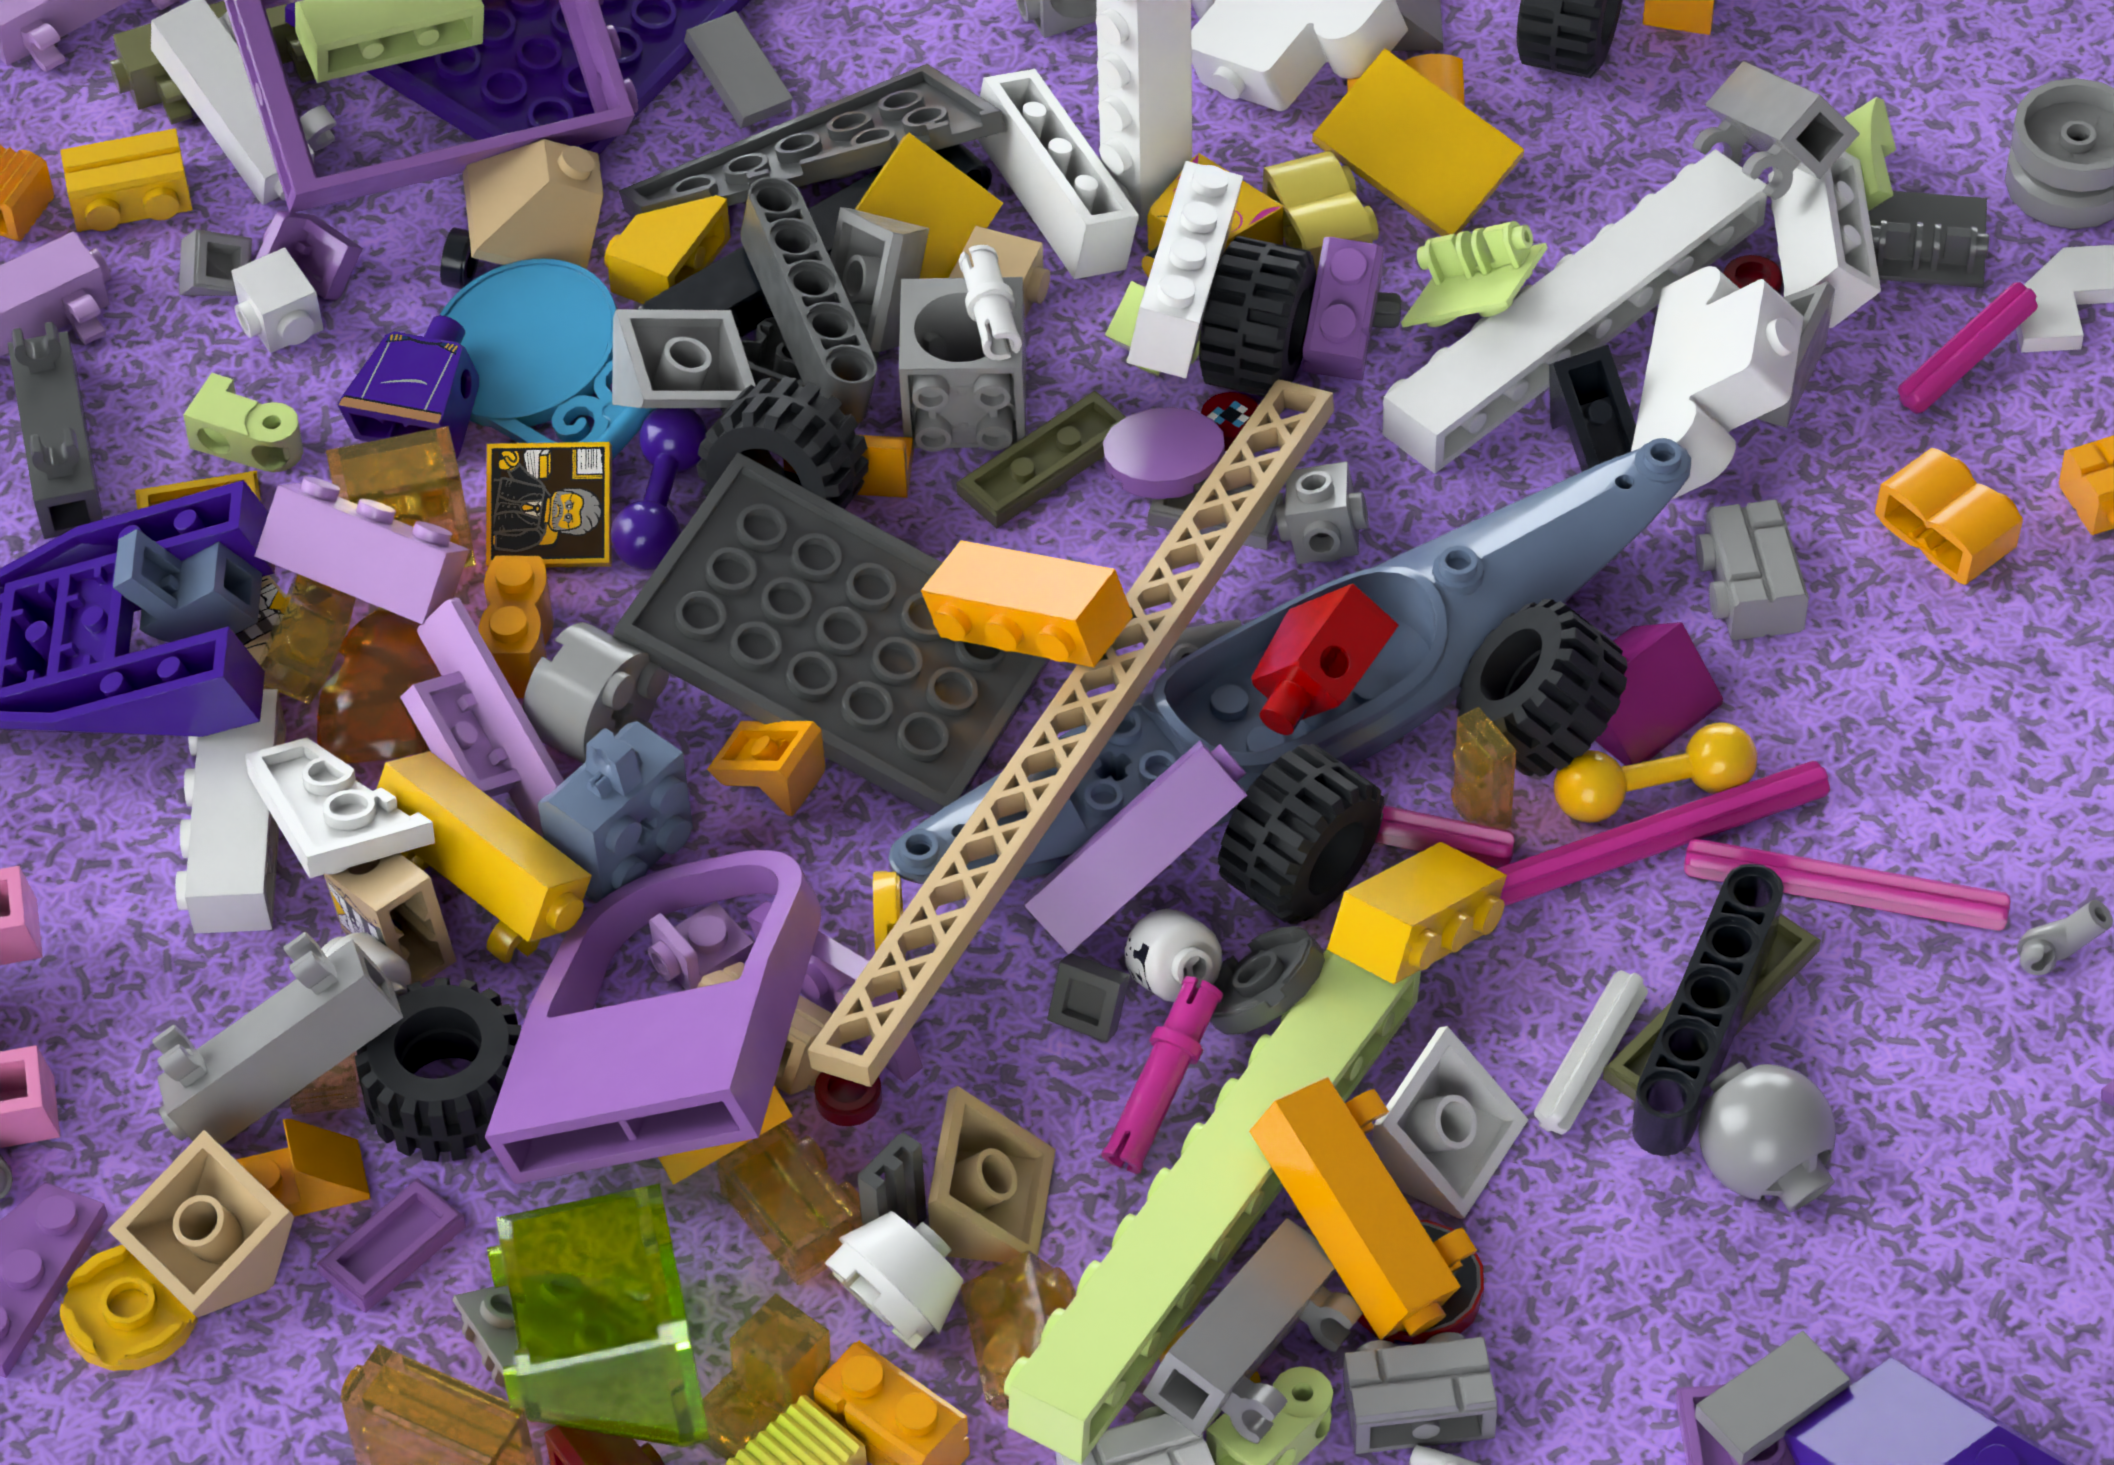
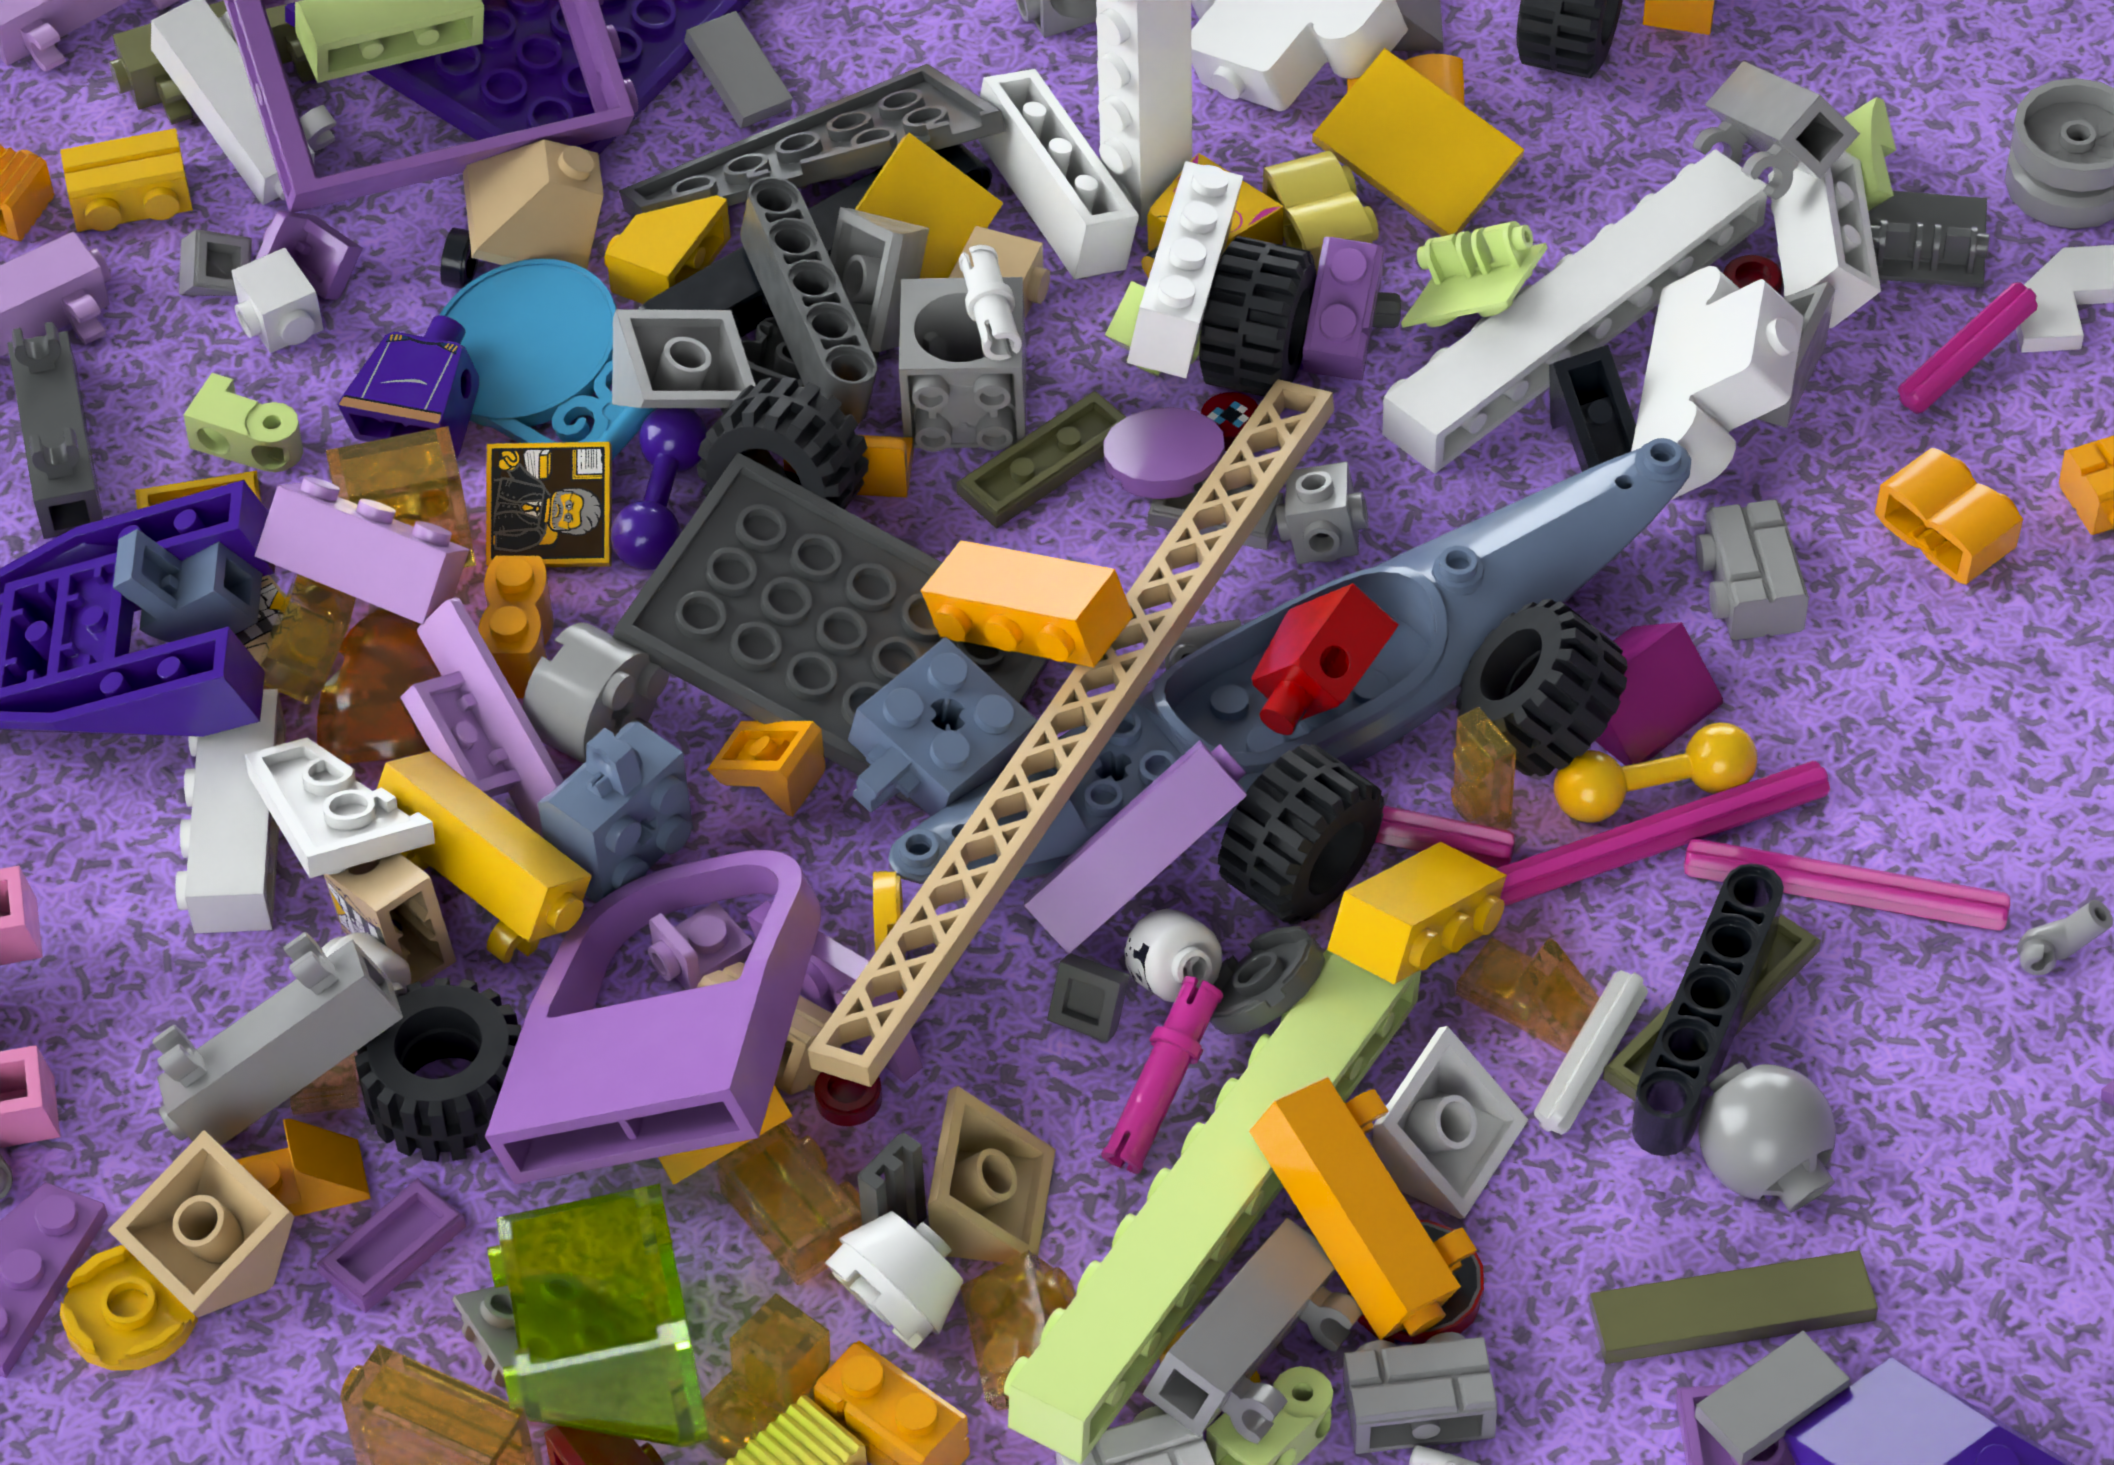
none -> sand blue hinge [848,637,1038,816]
none -> clear yellow slope [1456,937,1599,1053]
none -> olive tile [1589,1250,1878,1364]

